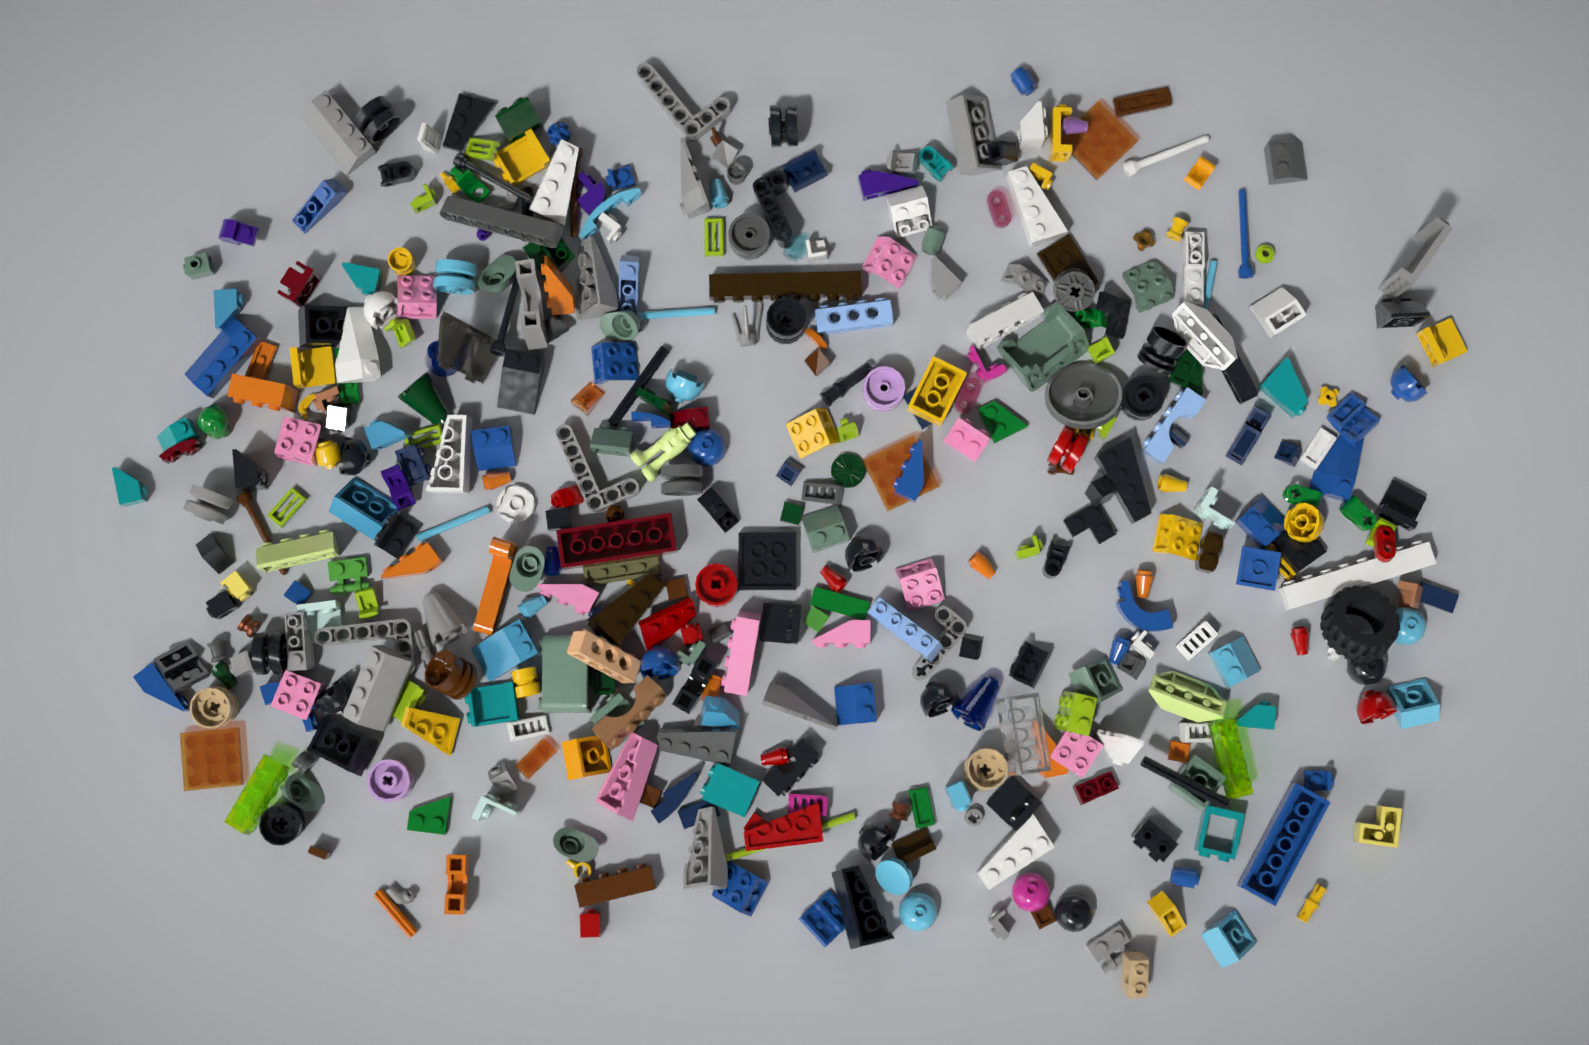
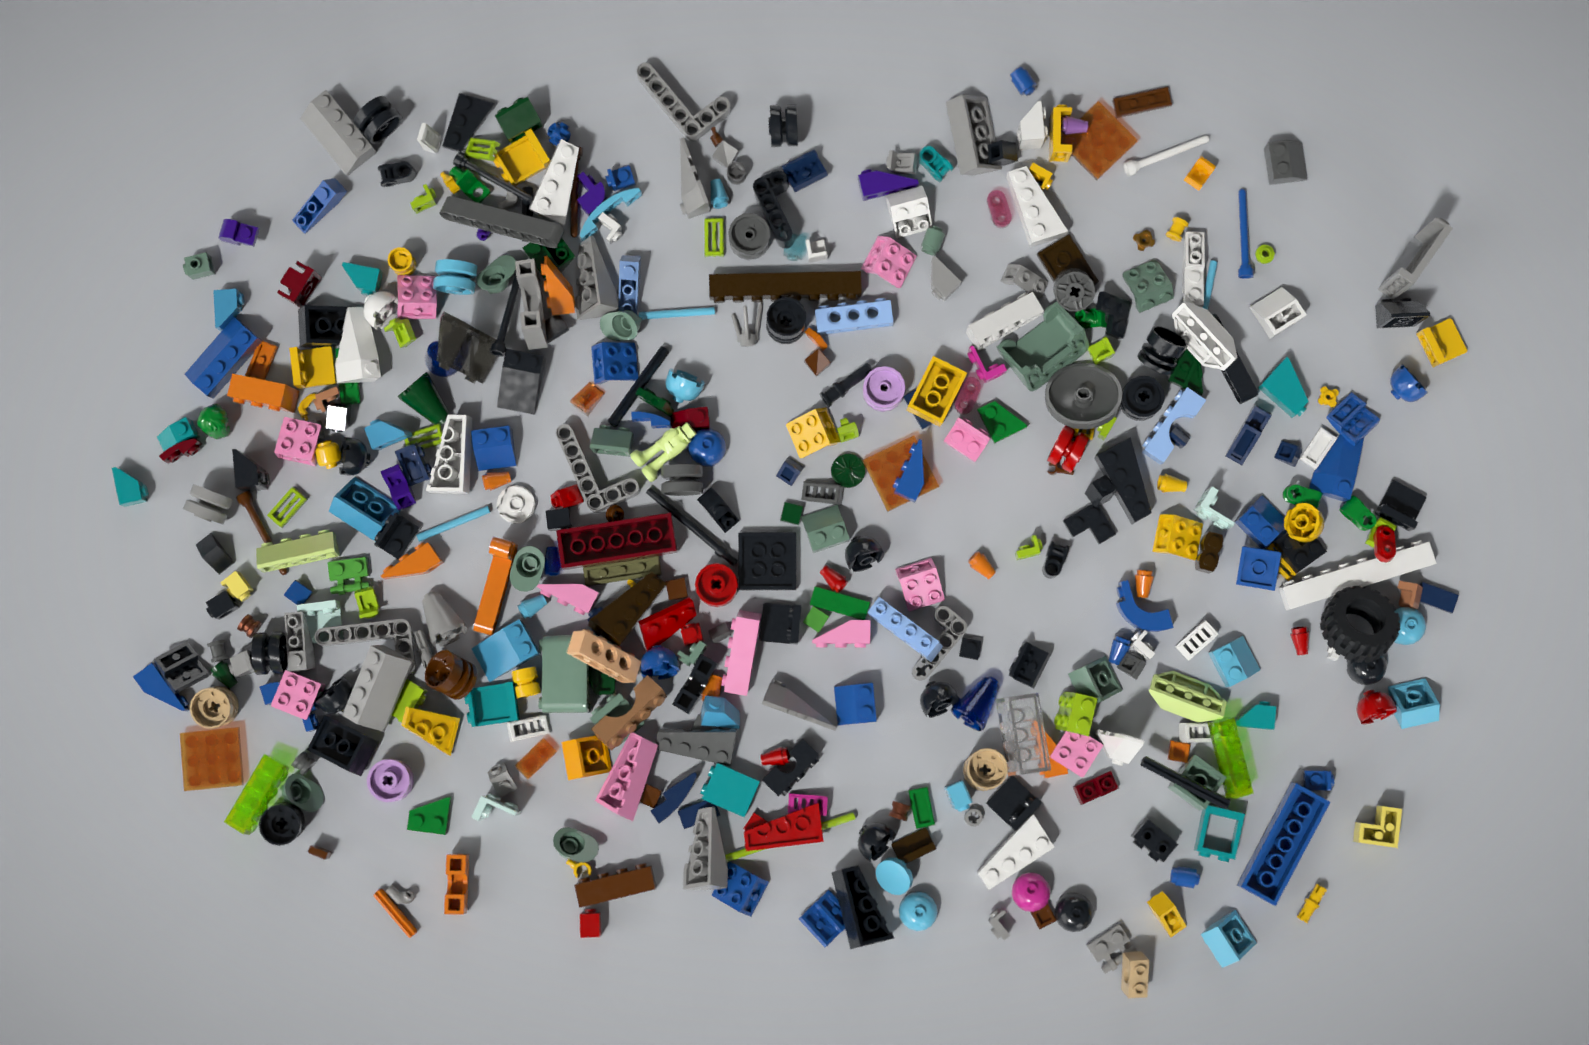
none -> black bar [646,487,738,566]

